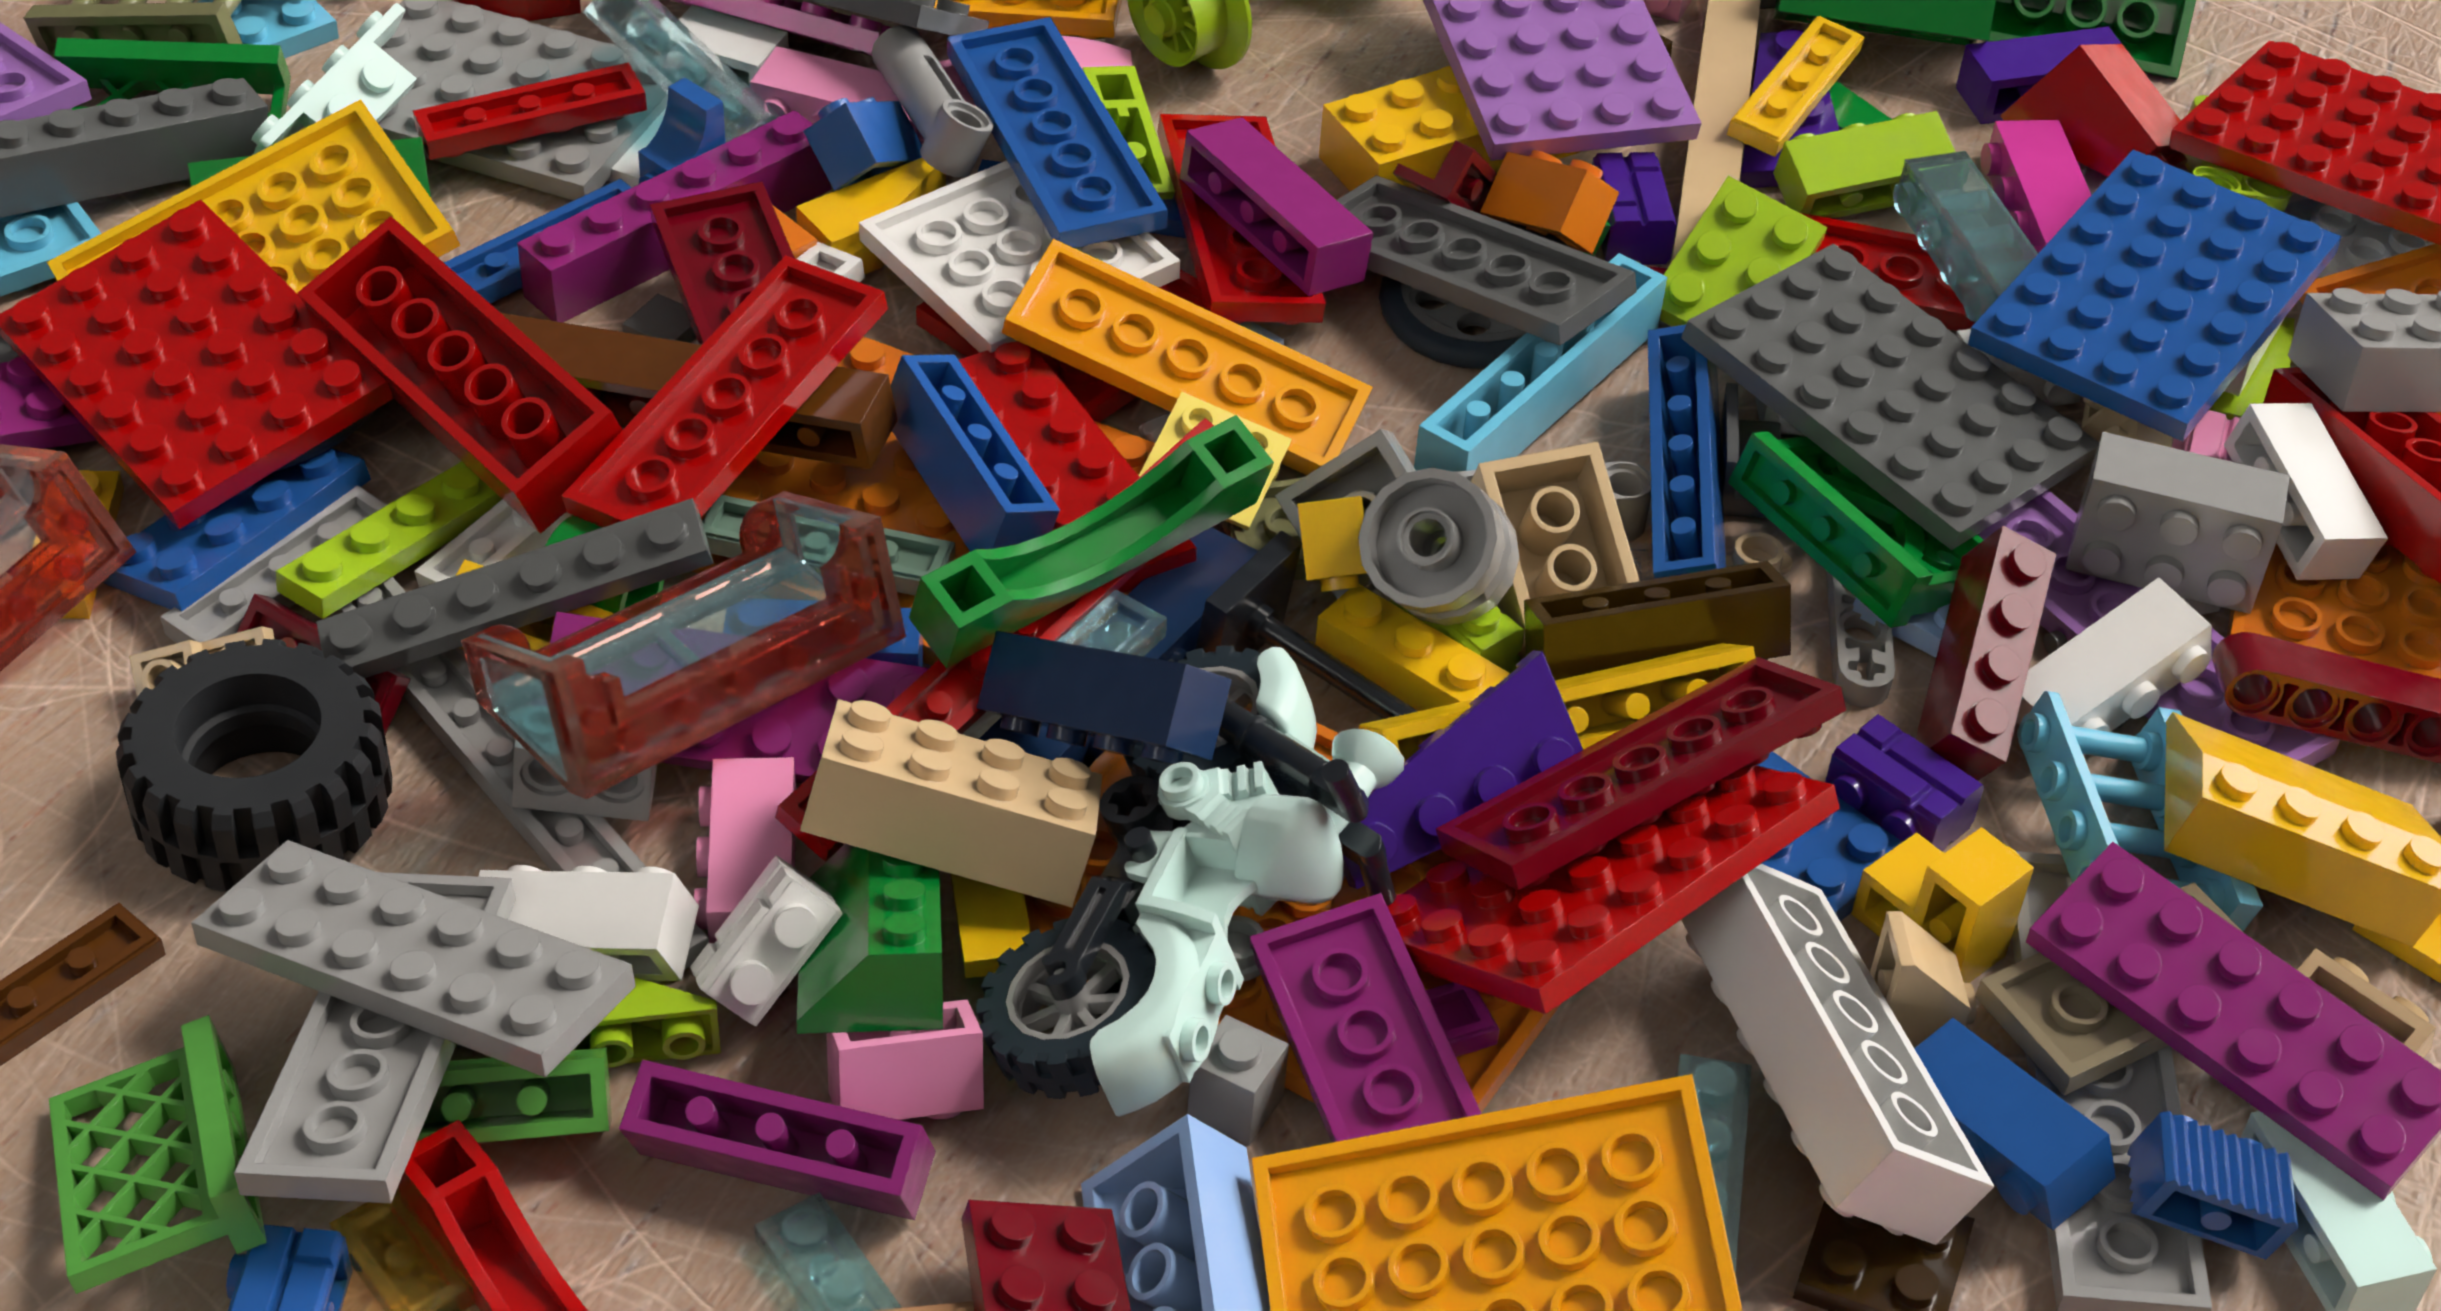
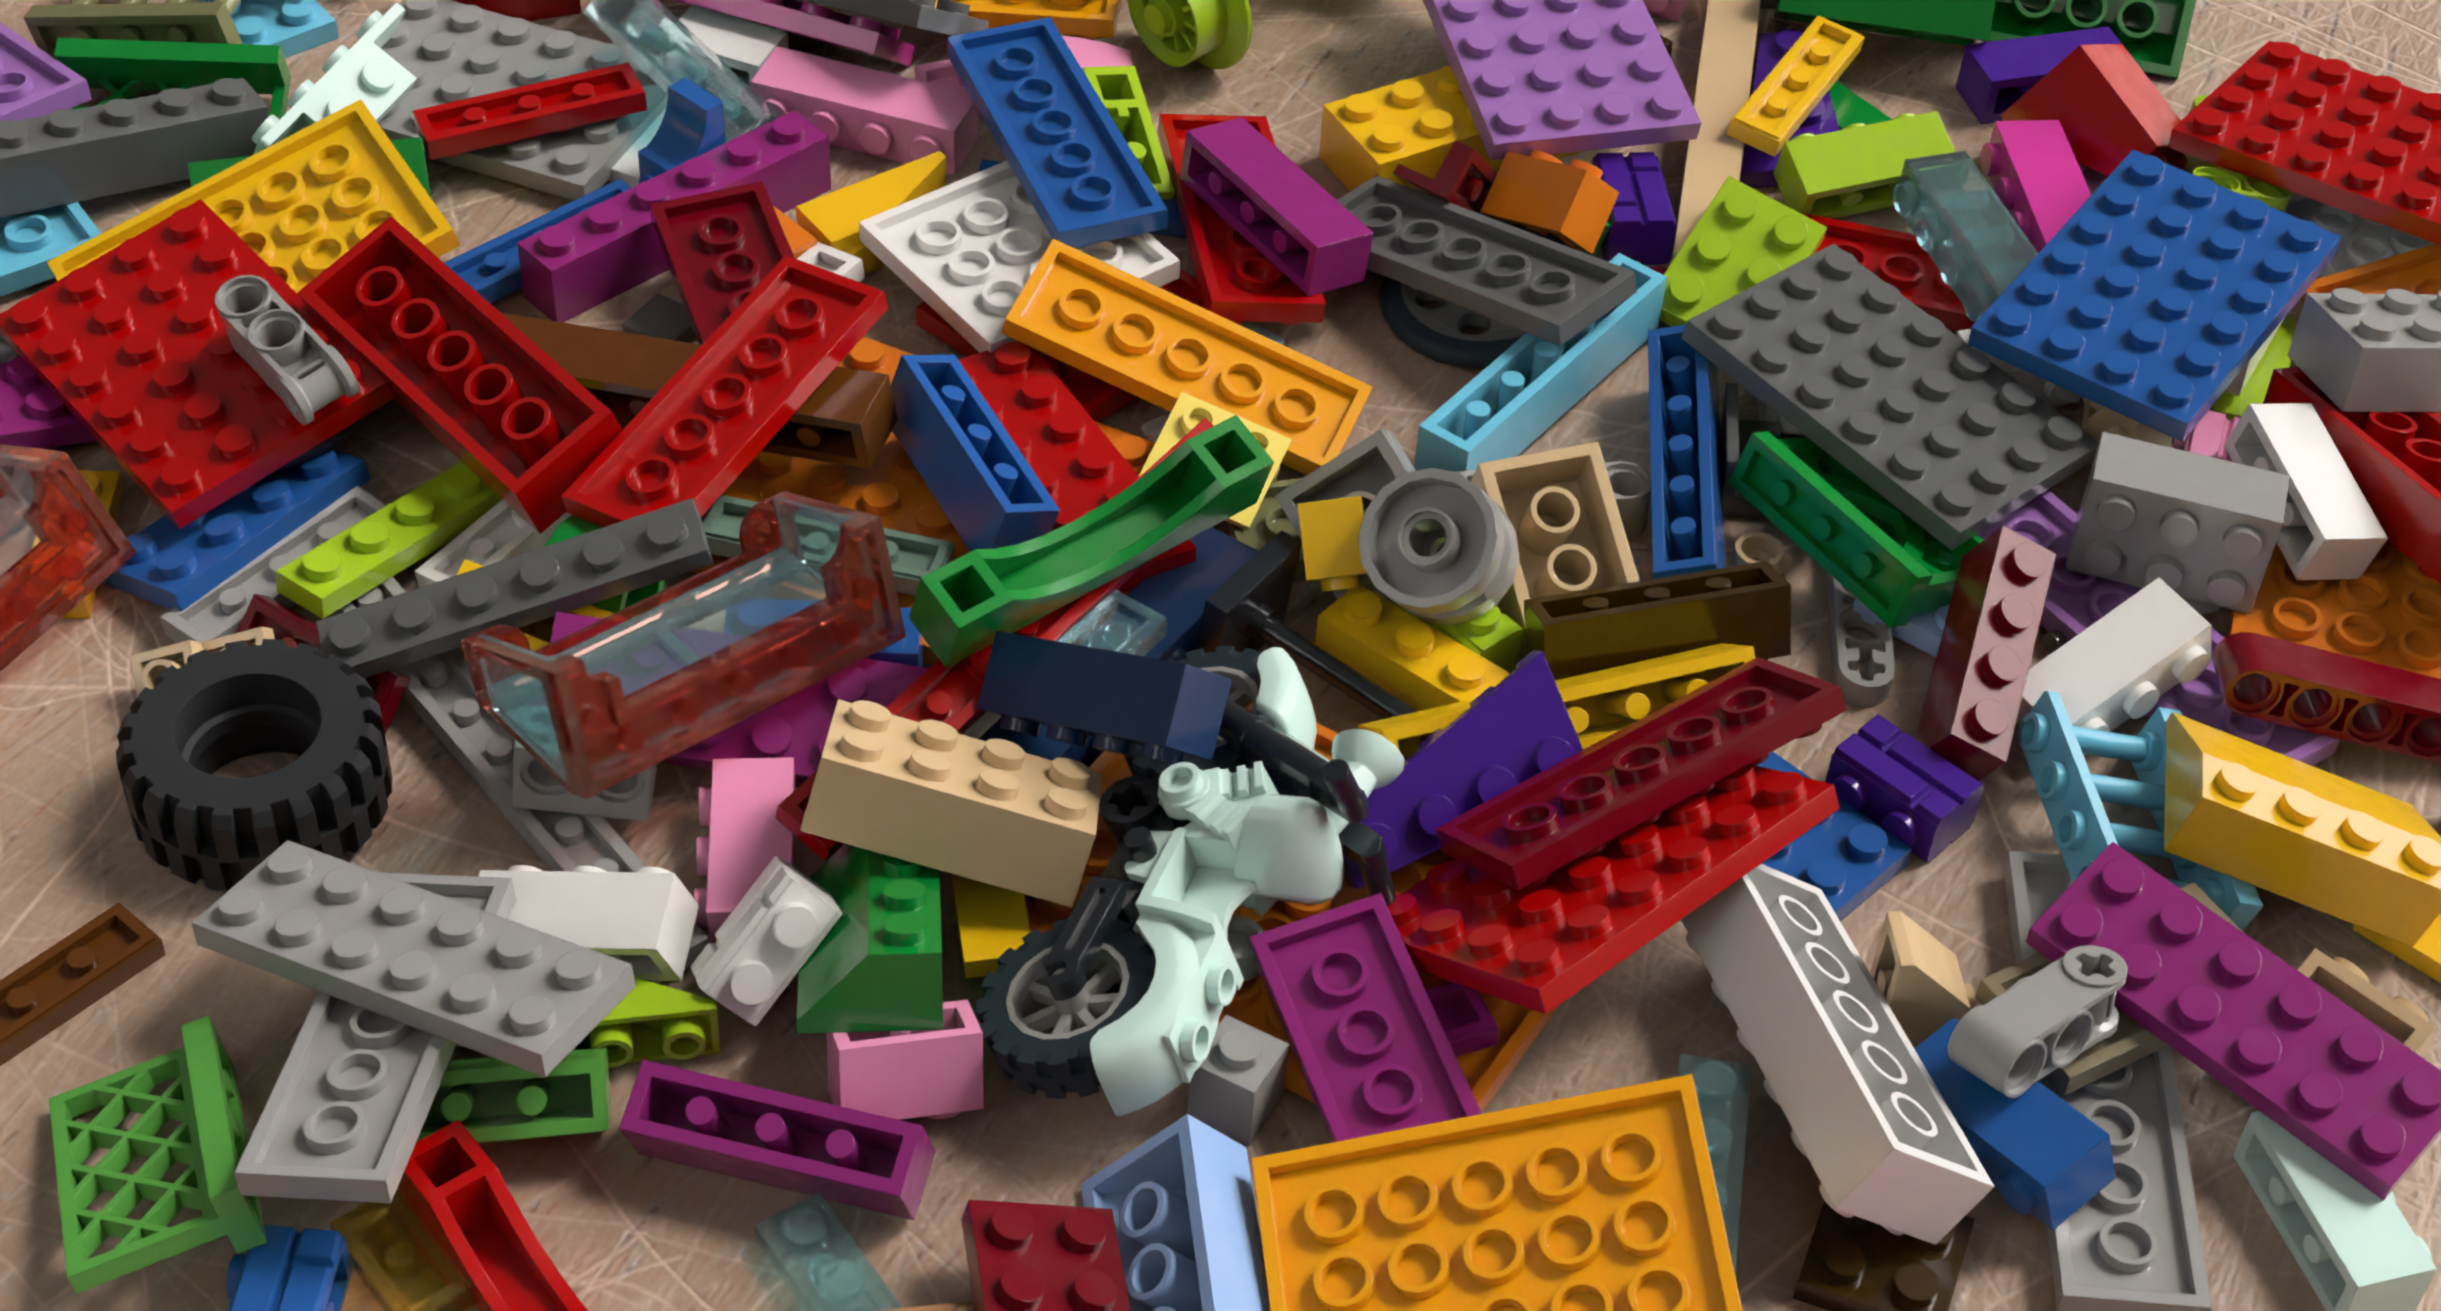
blue brick [803,97,922,191] -> none
light grey piece [872,25,994,178] -> none
yellow brick [1851,827,2034,983] -> none
blue brick [2127,1111,2298,1260] -> none
none -> light grey piece [215,275,360,426]
none -> light grey piece [1947,945,2128,1098]

